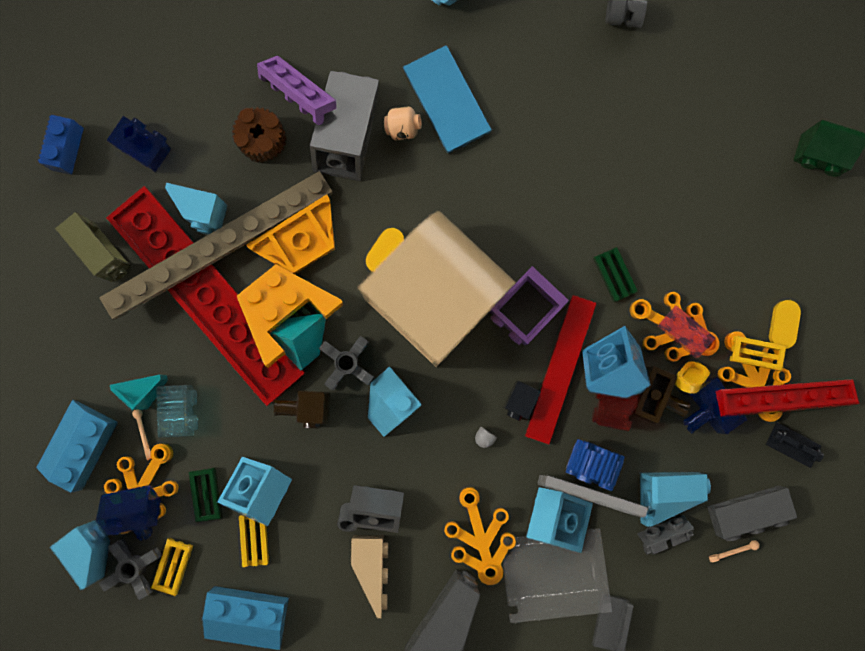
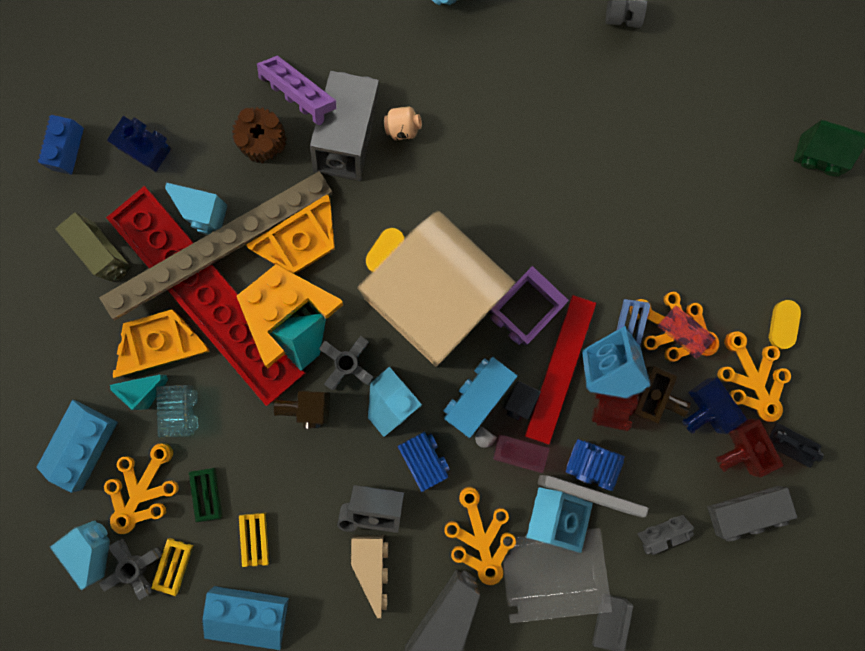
clear blue brick [96,485,161,541] -> none
light nougat hinge [132,410,152,460] -> none
medium azure slope [218,457,292,526] -> none
dark azure tile [403,45,491,154] -> none
dark green tile [593,247,638,302] -> none
medium azure slope [640,472,711,526] -> none
yellow tile [675,361,710,393] -> none
light nougat hinge [709,540,760,562] -> none
red tile [716,379,859,417] -> none
yellow tile [730,336,786,371] -> none
none -> light orange wing [113,309,210,378]
none -> blue brick [398,431,450,492]
none -> dark azure brick [443,357,517,438]
none -> clear pink piece [493,434,549,473]
none -> medium blue tile [617,299,650,346]
none -> clear red brick [716,419,784,477]

